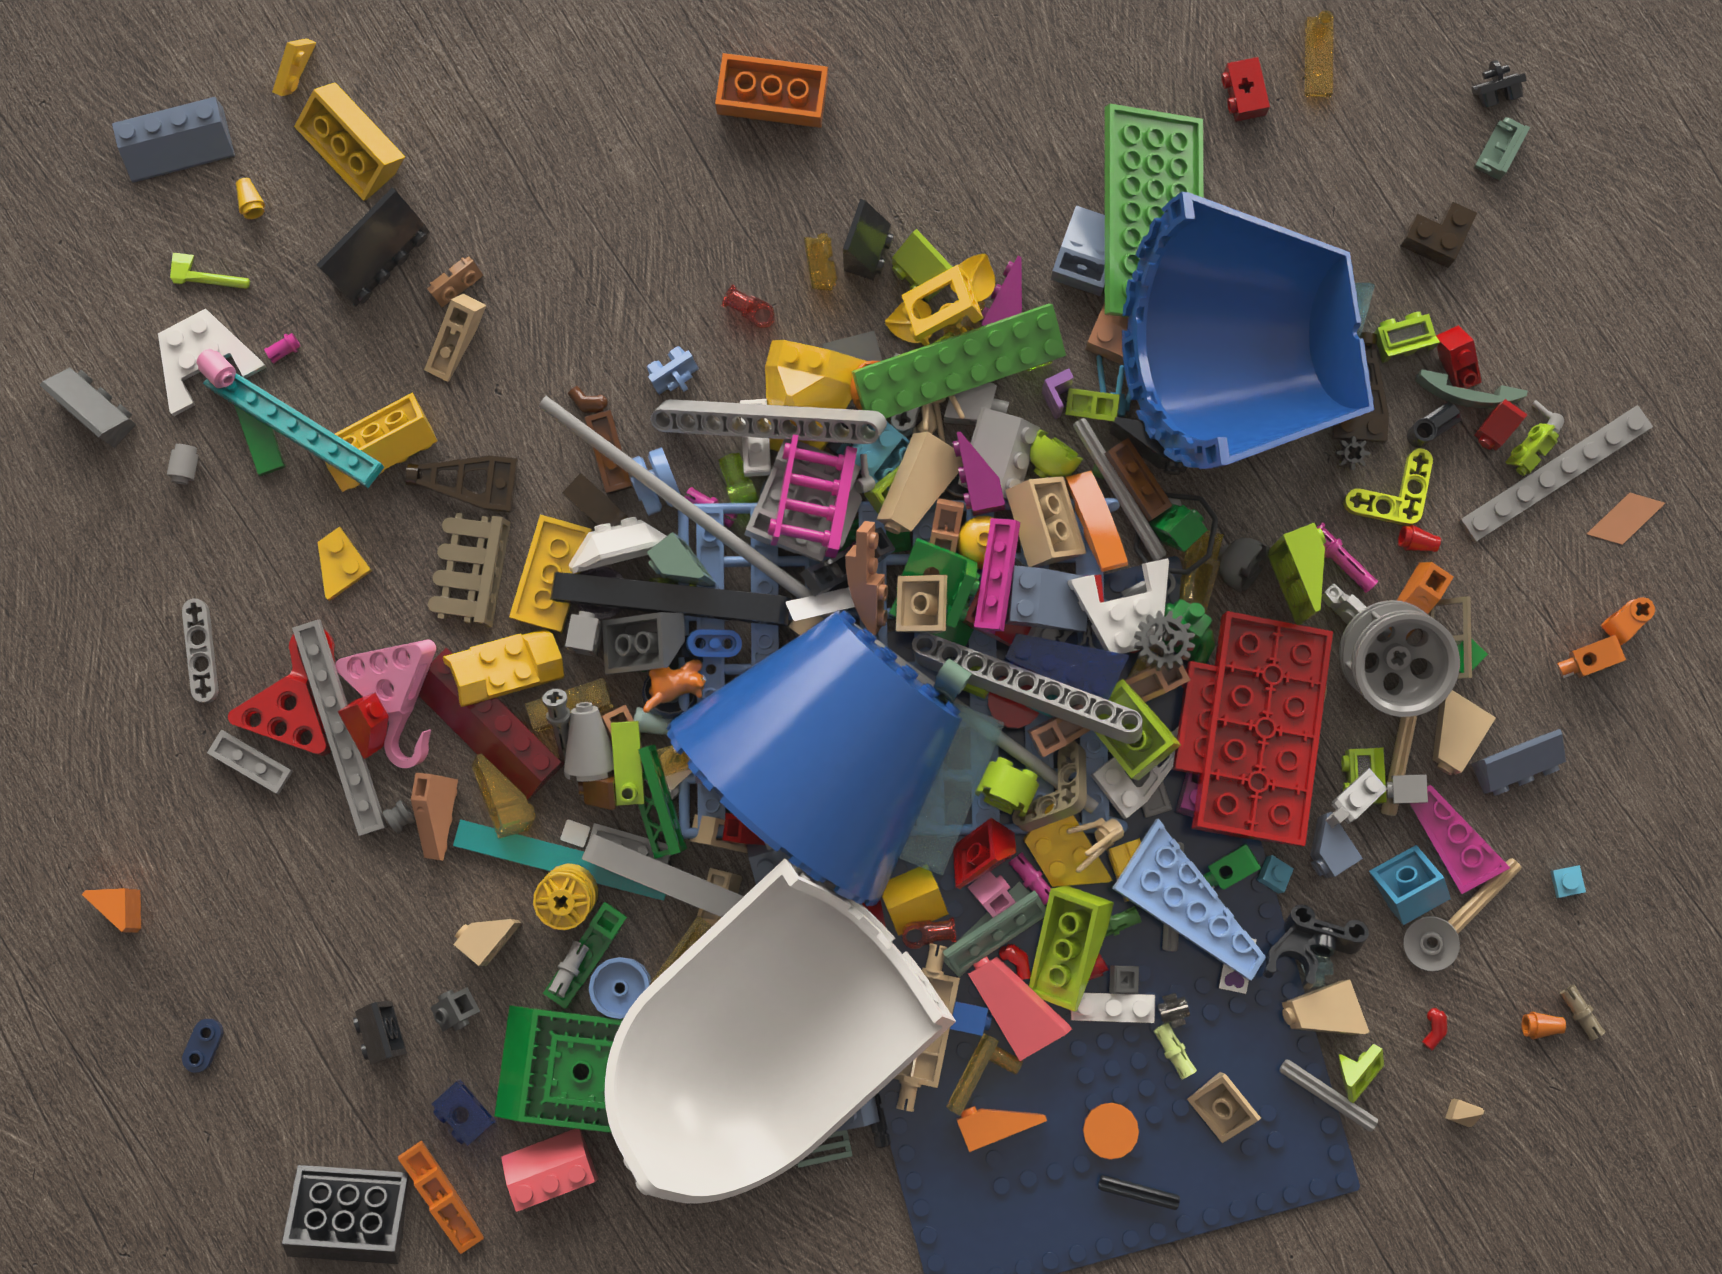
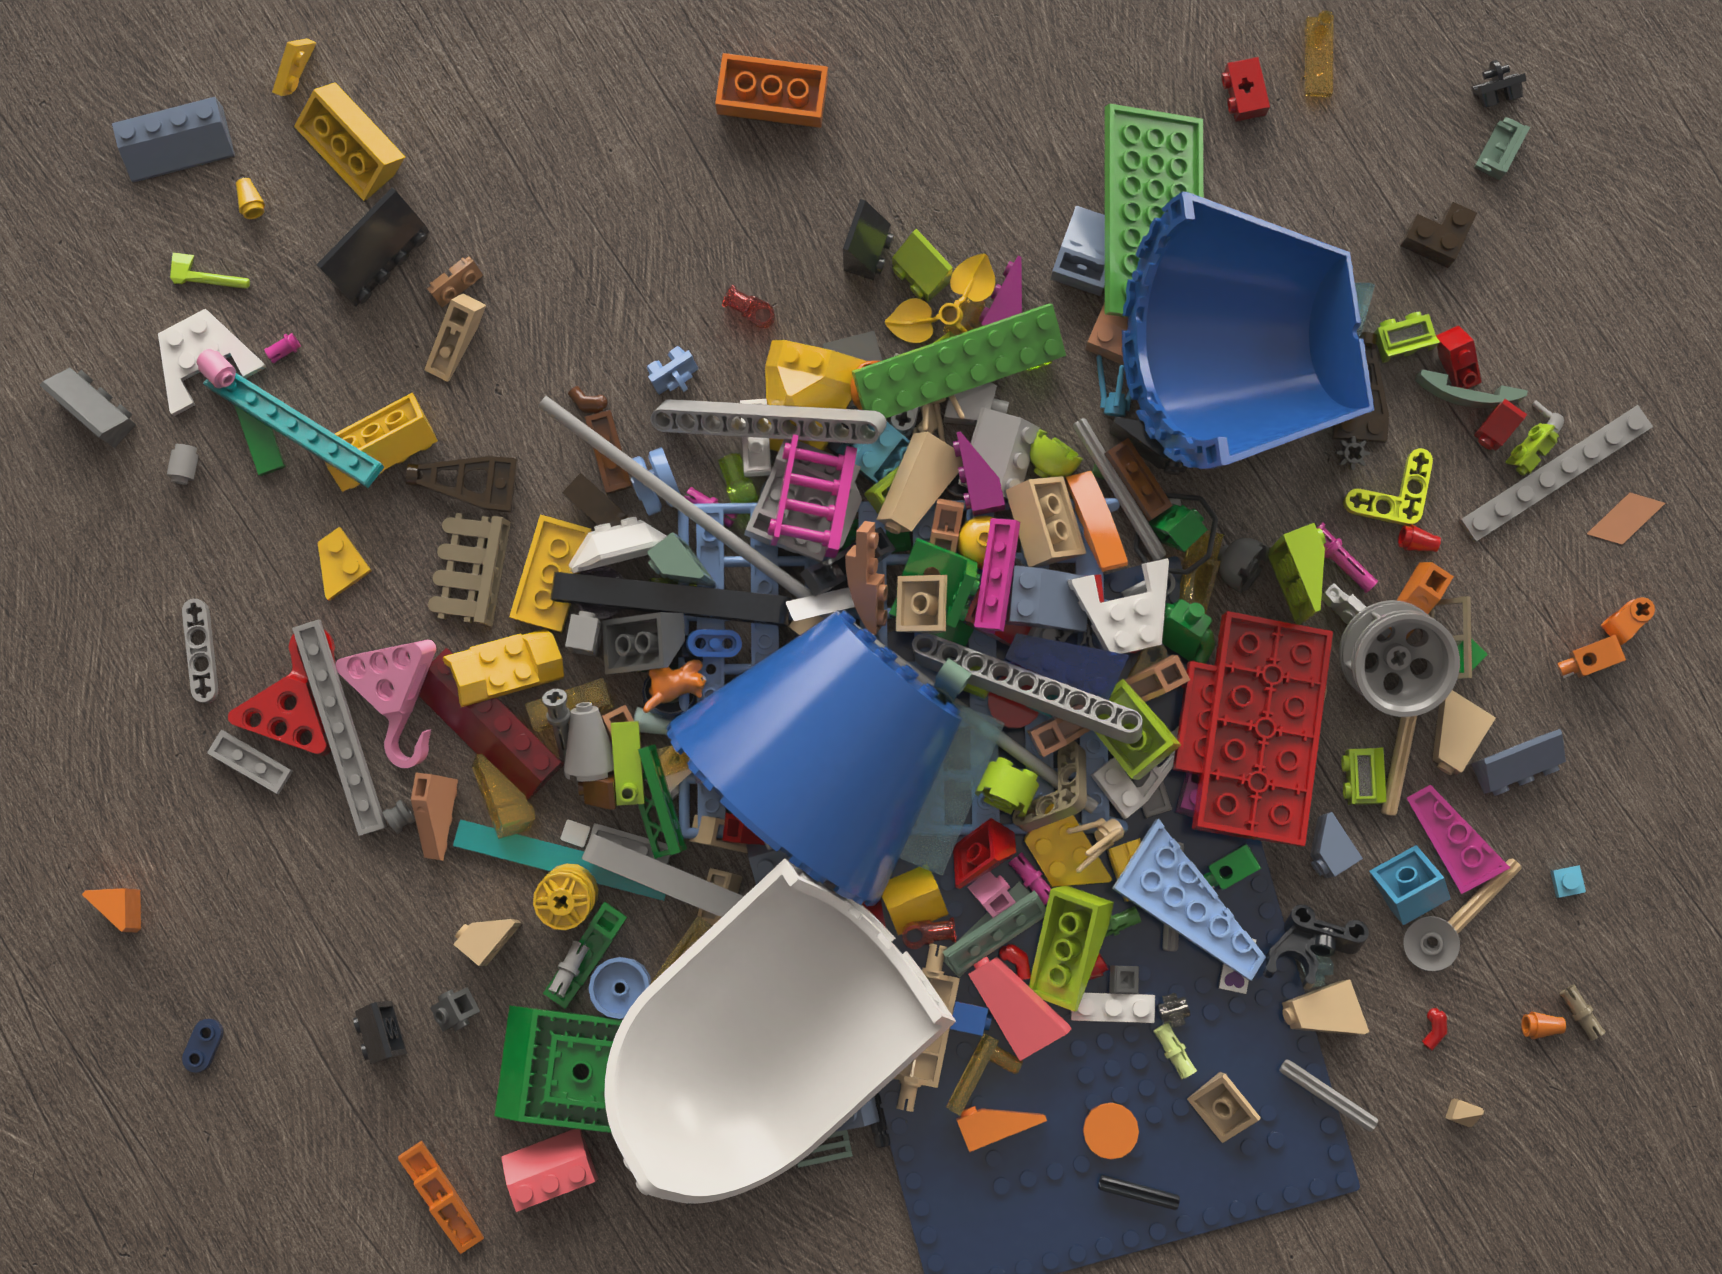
black slope [282,1165,409,1264] -> none
red slope [338,692,389,759] -> none
clear blue brick [432,1080,497,1146] -> none
clear yellow hinge [804,233,838,291] -> none
light grey hand [854,454,875,494] -> none
yellow panel [902,265,983,346] -> none
panel [1041,369,1074,419] -> none
lime slope [1065,388,1120,421] -> none
dark grey gear [1134,610,1195,672] -> none
medium azure plate [1257,855,1294,894] -> none
hinge [1325,768,1387,828] -> none
lime slope [1339,1044,1384,1104] -> none
light grey brick [1386,775,1428,804] -> none
black piece [1407,401,1462,448] -> none

